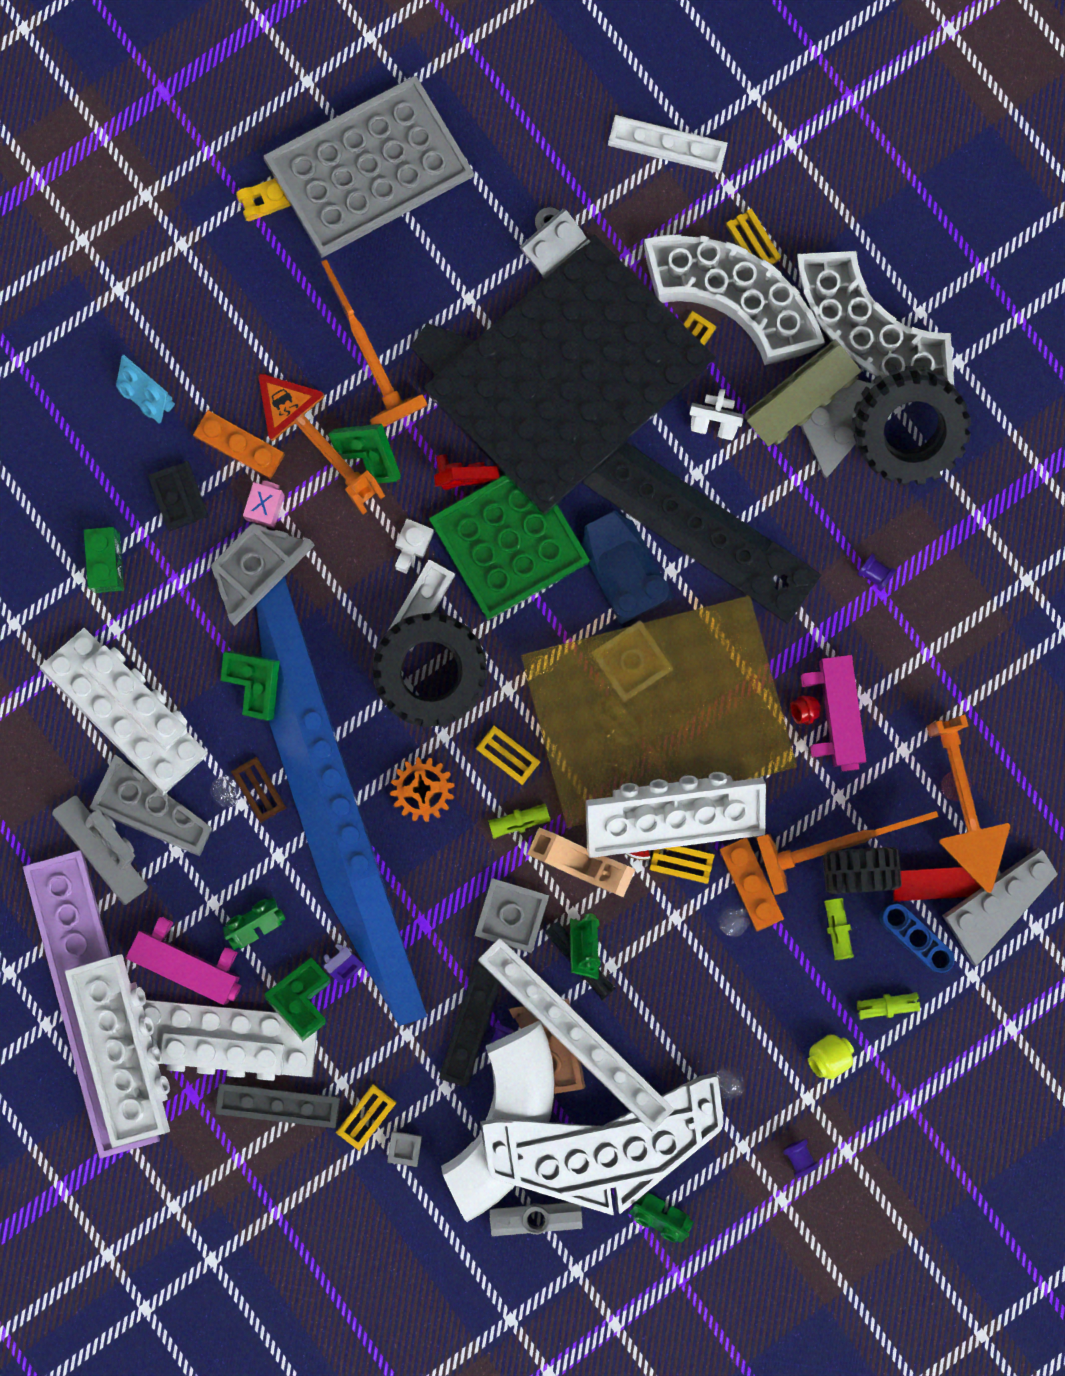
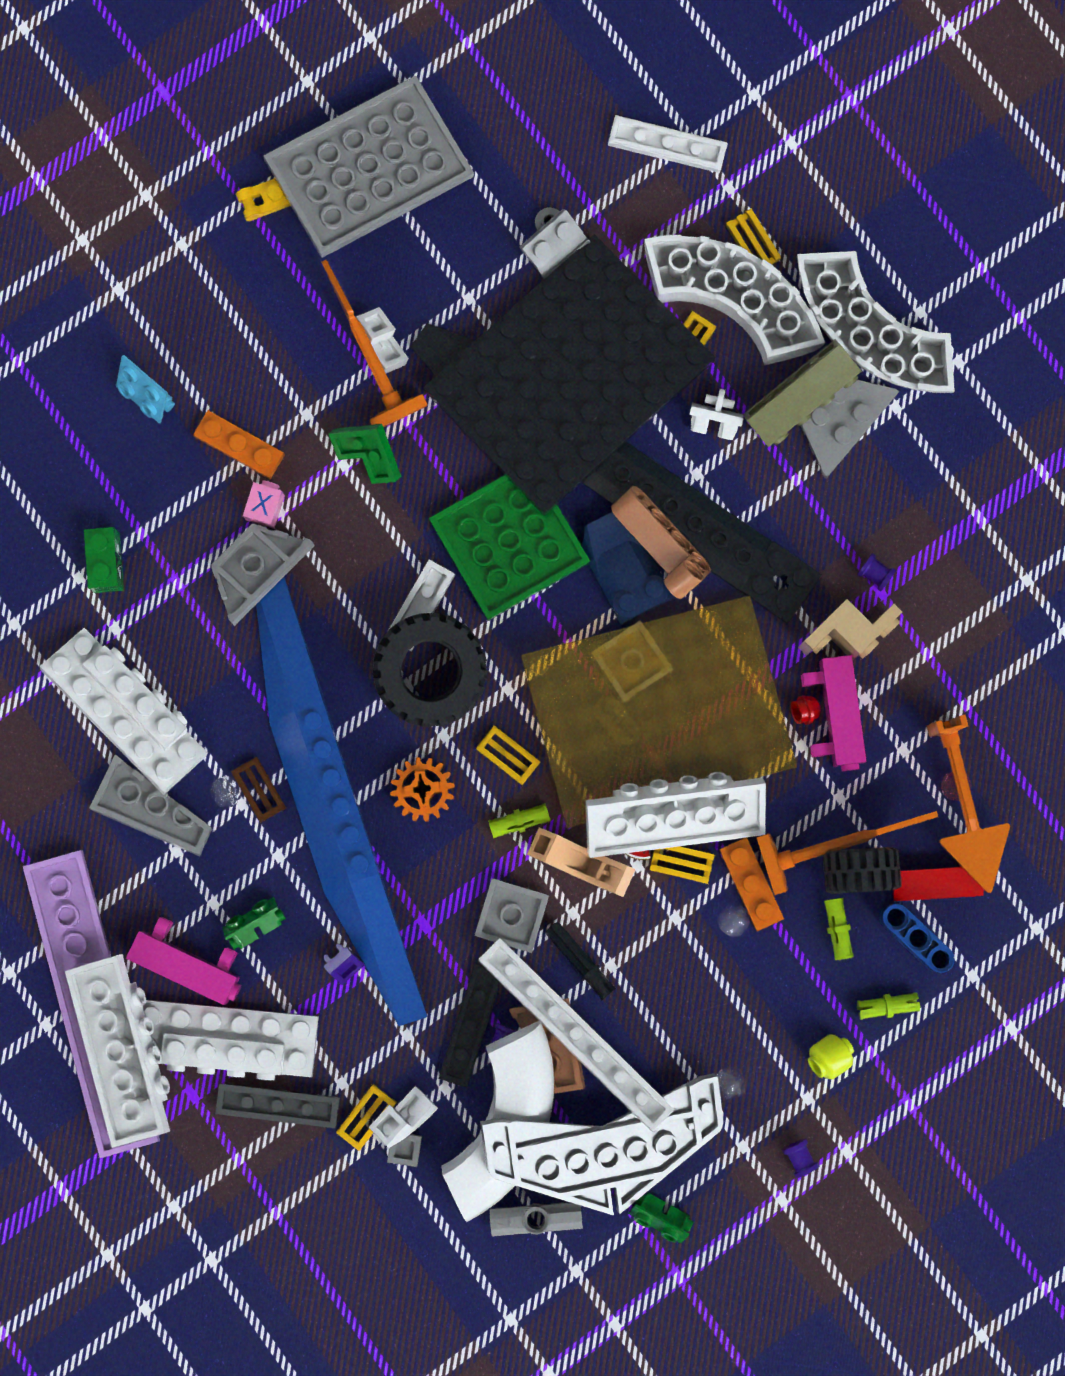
light grey bracket [52,796,148,905] -> none
black plate [148,461,209,532] -> none
green plate [221,651,280,720] -> none
orange piece [258,374,385,515] -> none
green plate [264,957,331,1042] -> none
white plate [395,519,434,574] -> none
red plate [434,454,499,490] -> none
green hinge [570,913,601,979] -> none
black tyre [852,366,971,486] -> none
light grey wing [942,848,1058,966] -> none
none -> white slope [356,307,409,373]
none -> white slope [369,1086,438,1148]
none -> nougat beam [611,486,711,599]
none -> tan bracket [798,599,902,660]

